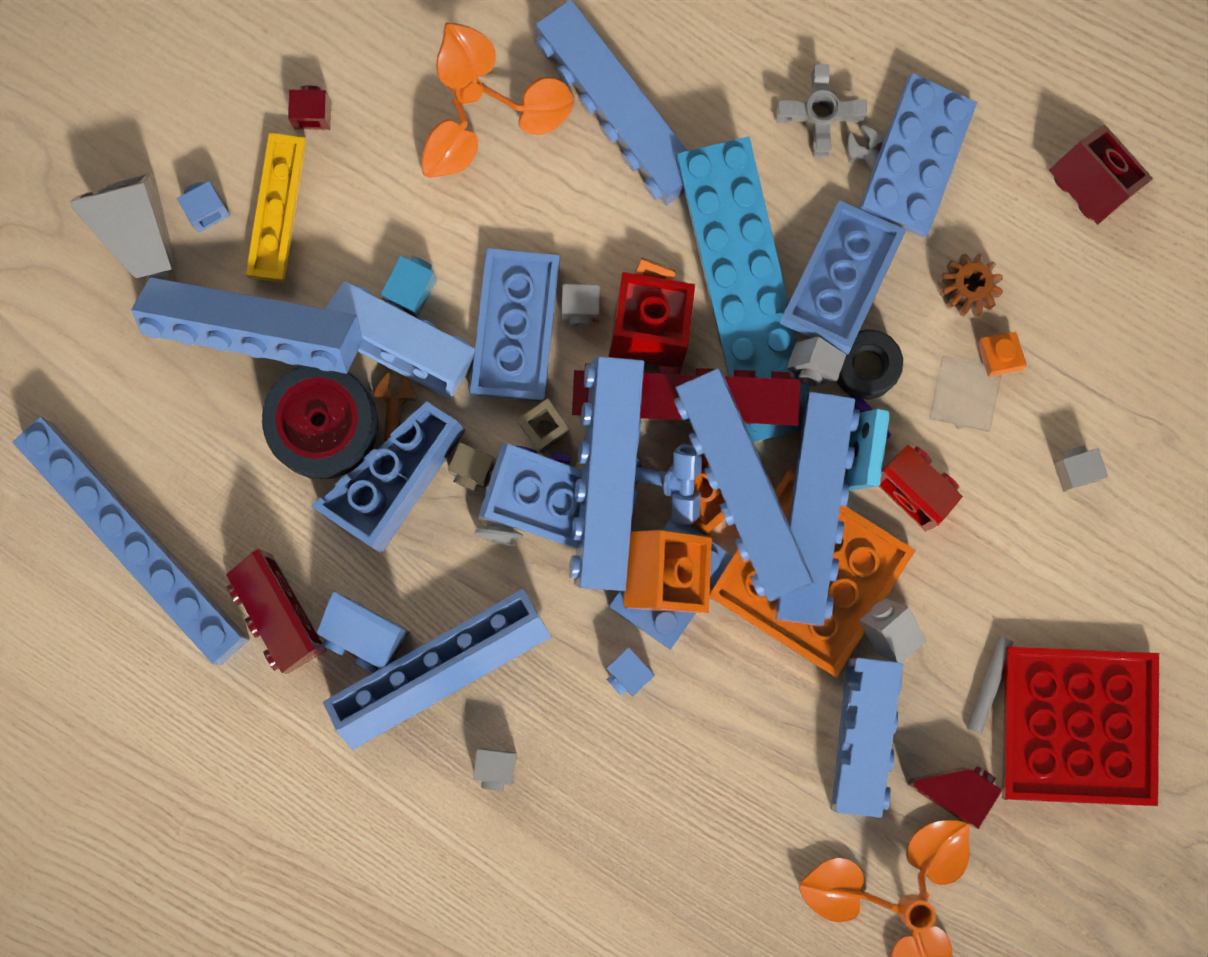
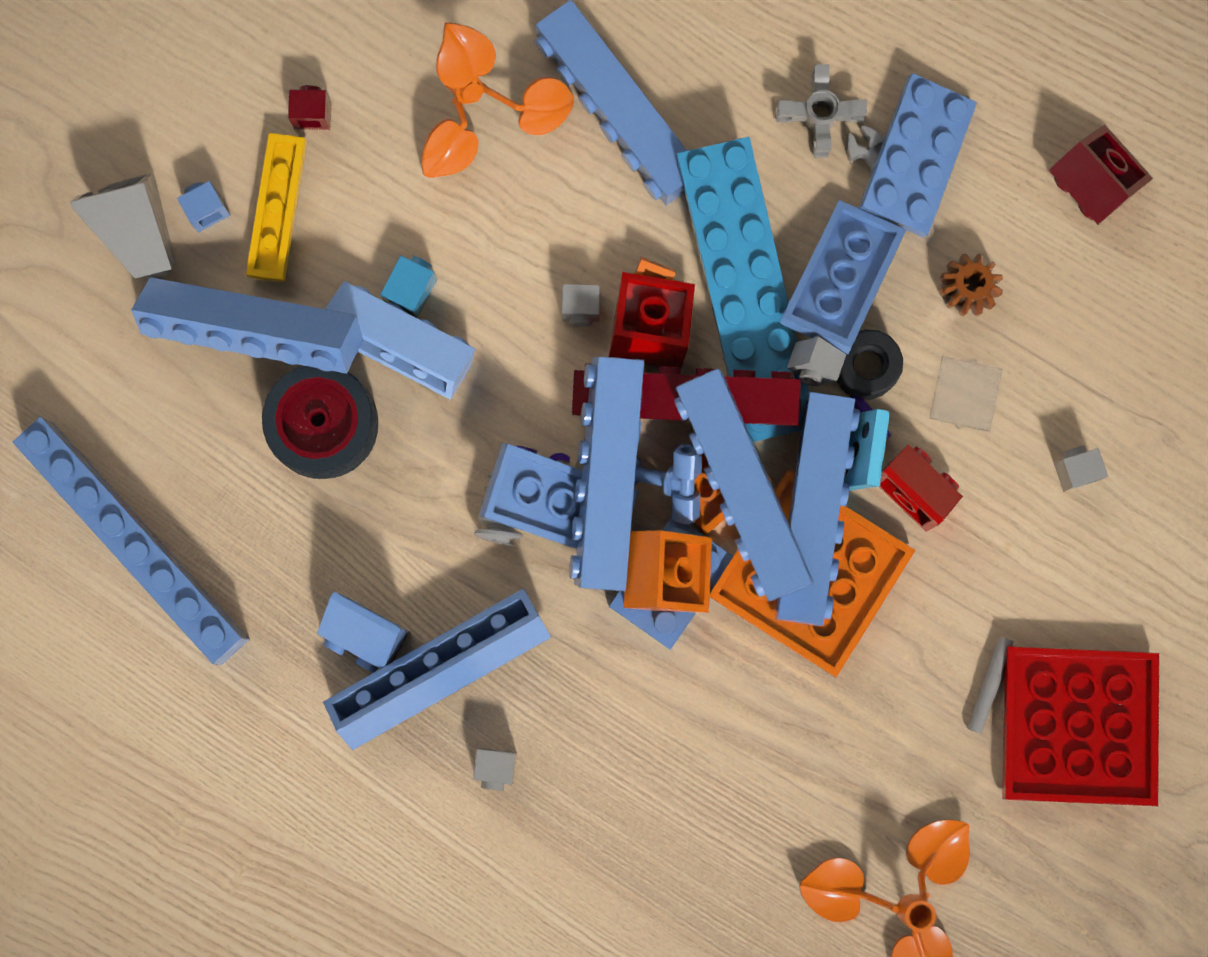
dark red slope [226,548,327,674] -> none
medium blue wedge [311,401,466,553] -> none
dark orange bar [374,372,416,442] -> none
dark tan plate [448,442,496,491] -> none
medium blue plate [470,248,560,402] -> none
dark tan plate [517,398,570,454] -> none
medium blue plate [606,648,655,696] -> none
medium blue wedge [831,658,903,818] -> none
light grey brick [859,598,926,663] -> none
dark red slope [907,766,1002,829] -> none
orange plate [978,332,1027,377] -> none

